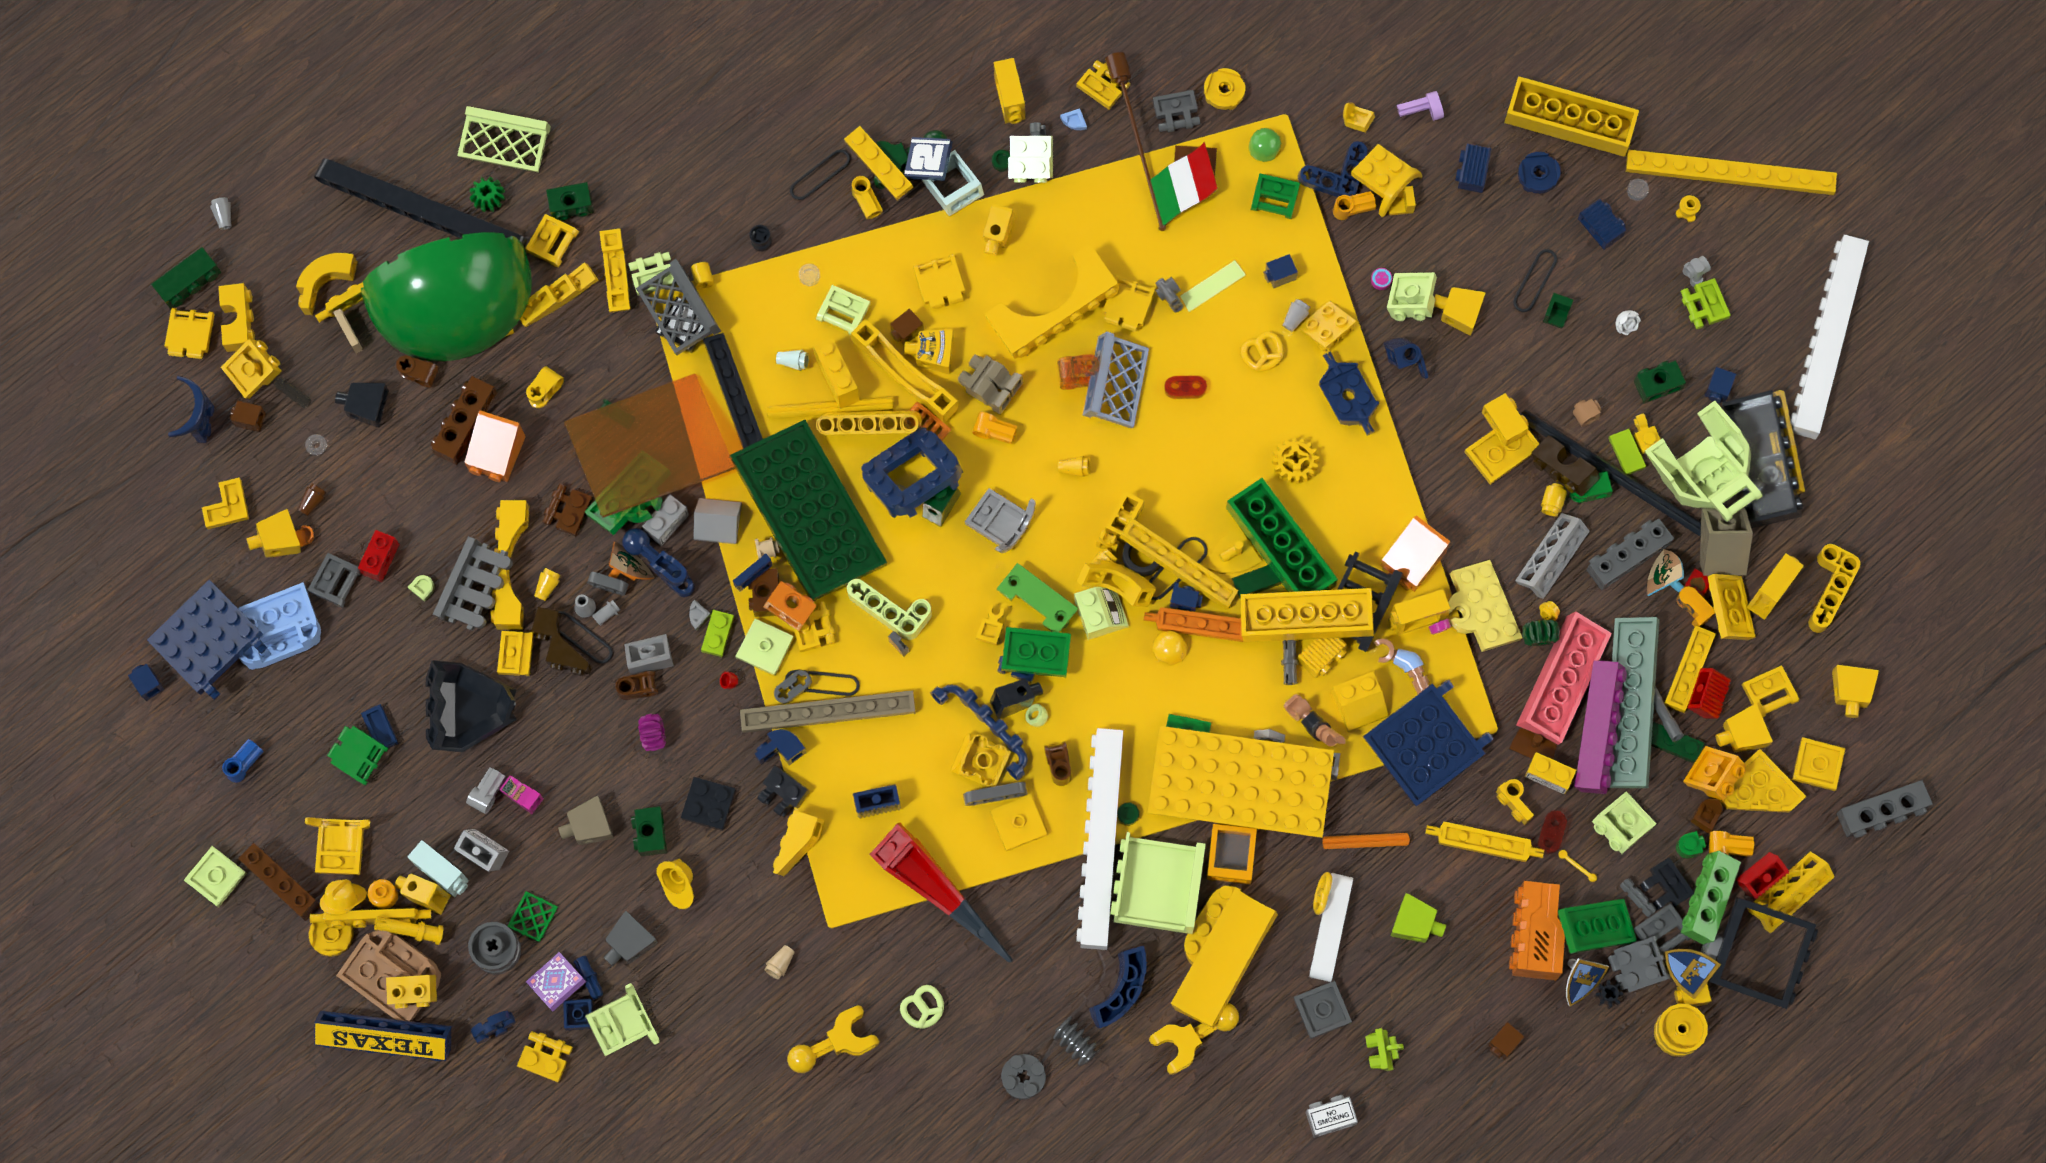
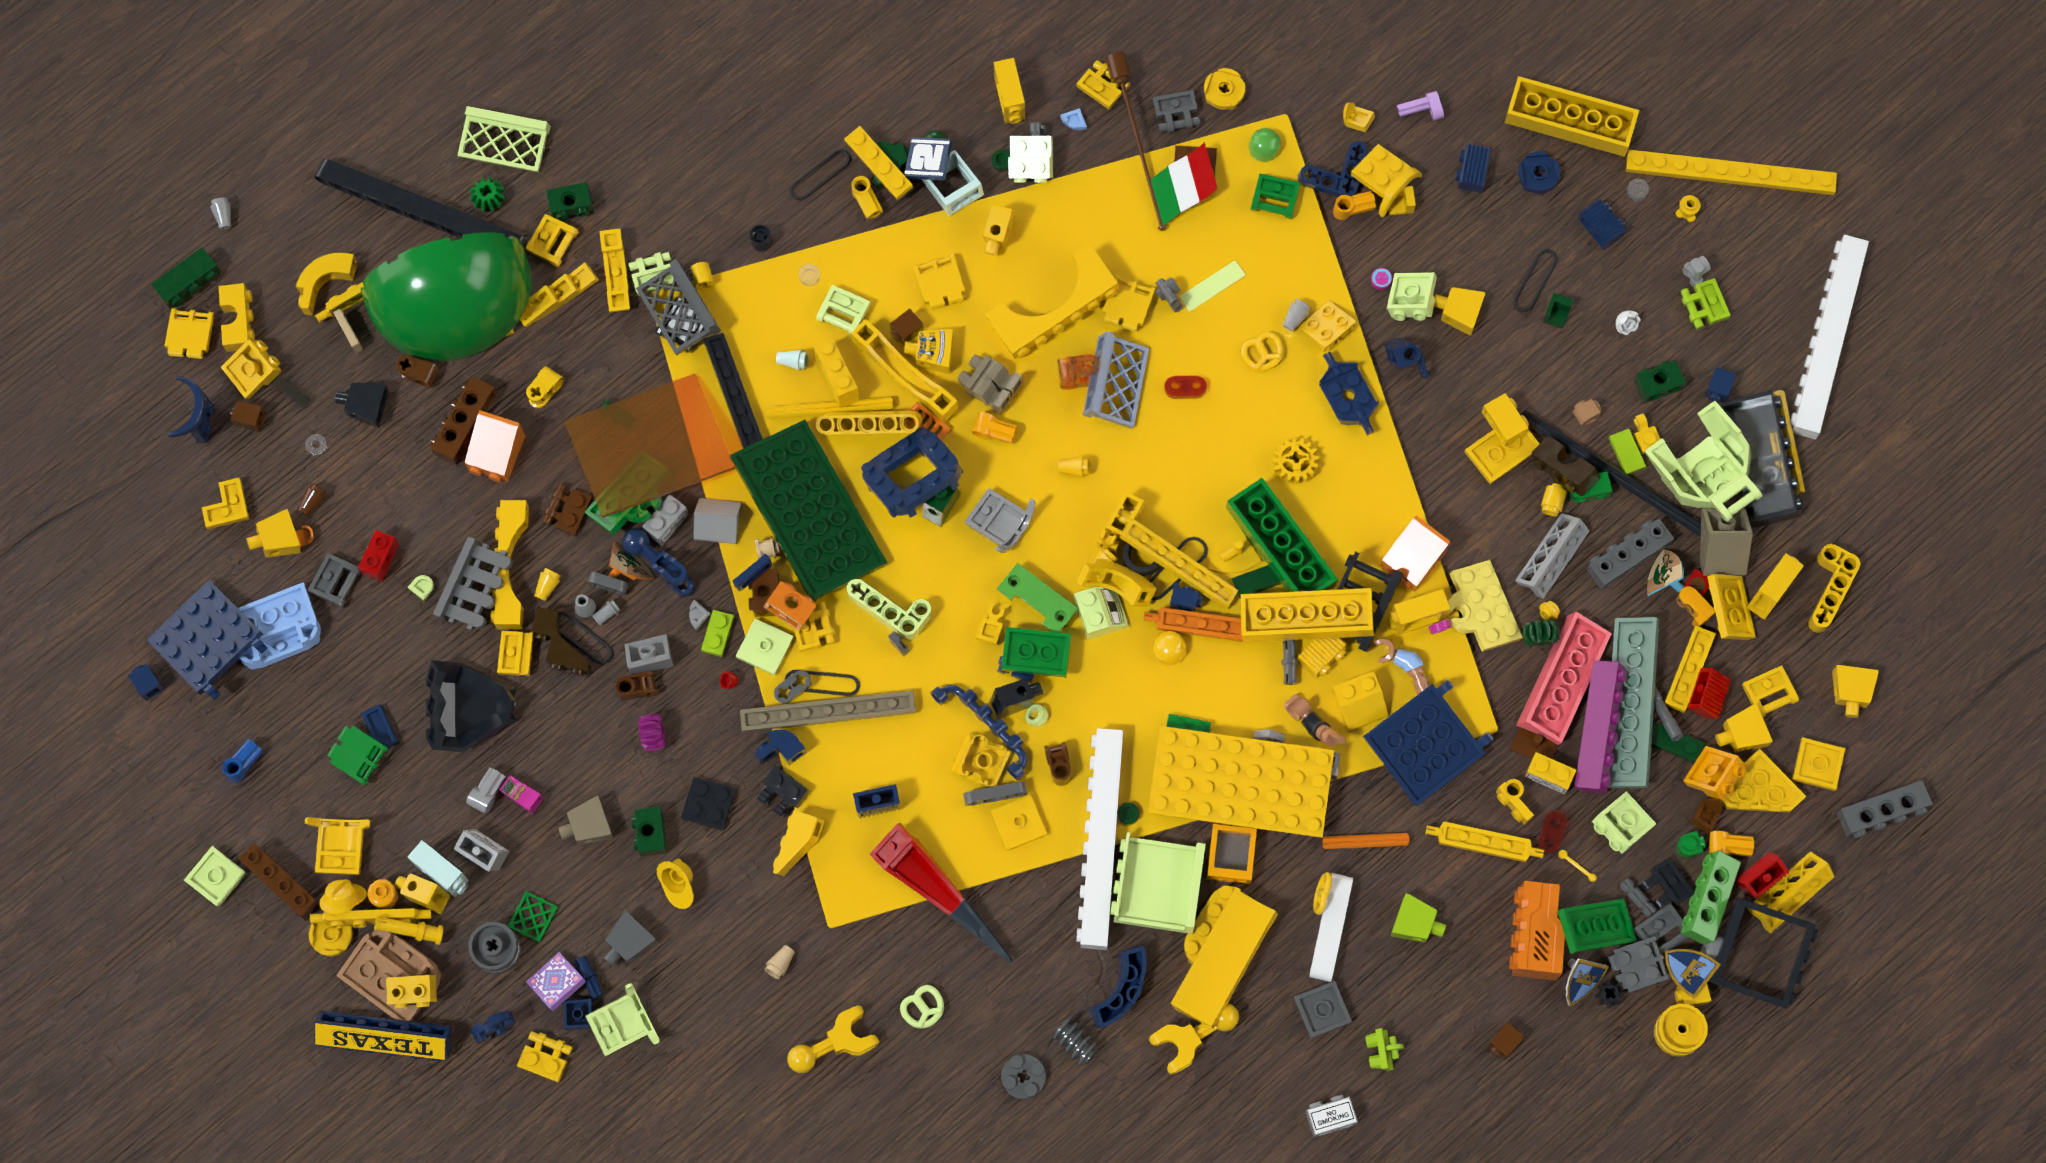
dark blue brick [1263,254,1298,289] -> none

